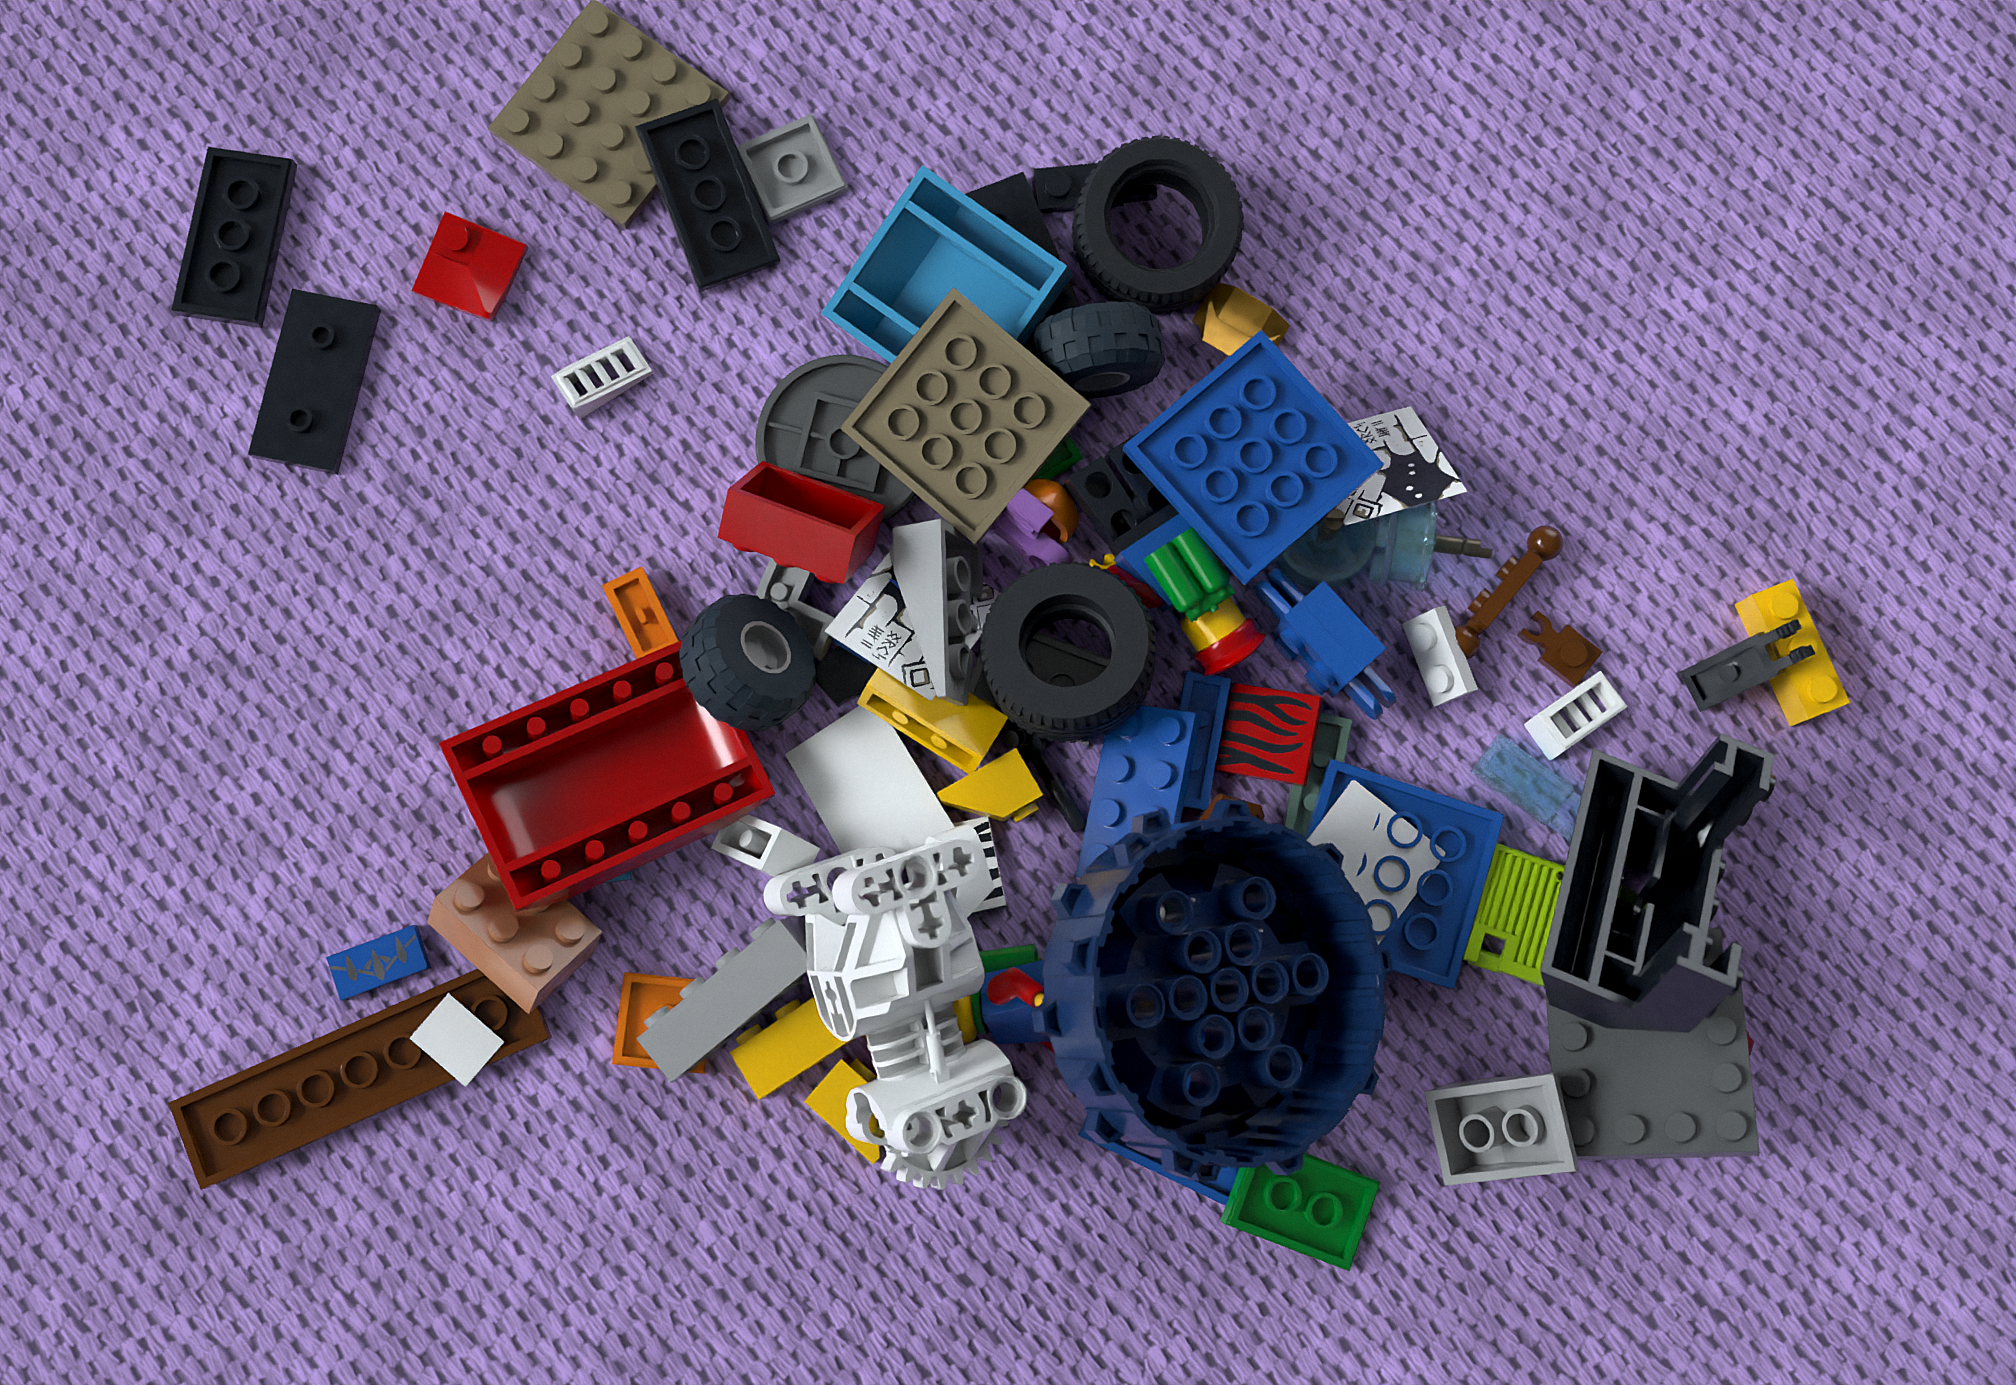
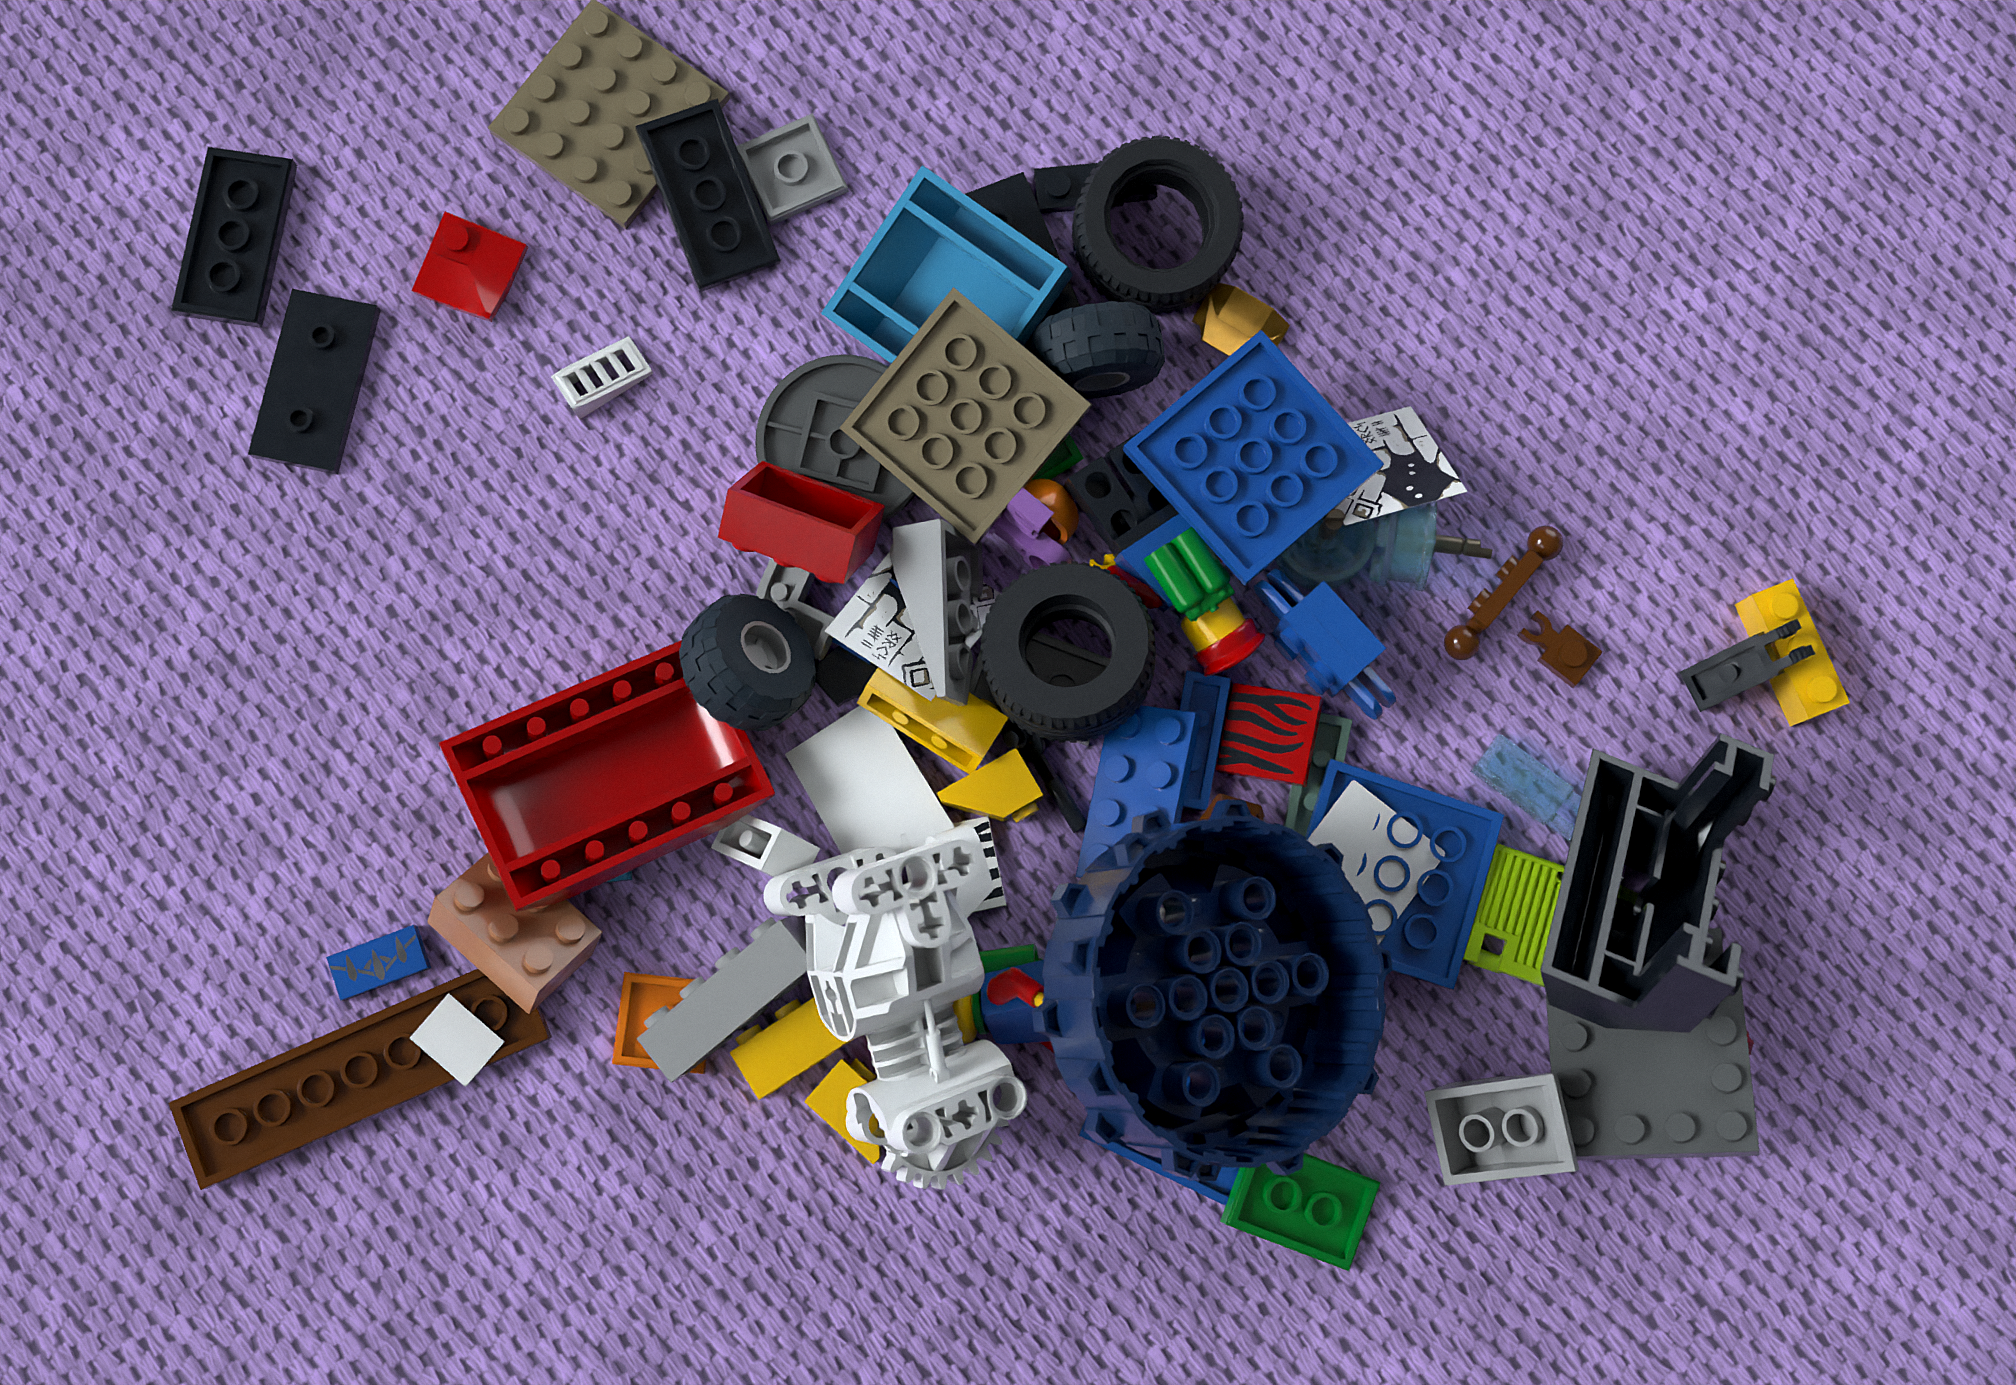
orange plate [601,566,679,659] -> none
white plate [1402,606,1478,707] -> none
white slope [1524,671,1628,760] -> none

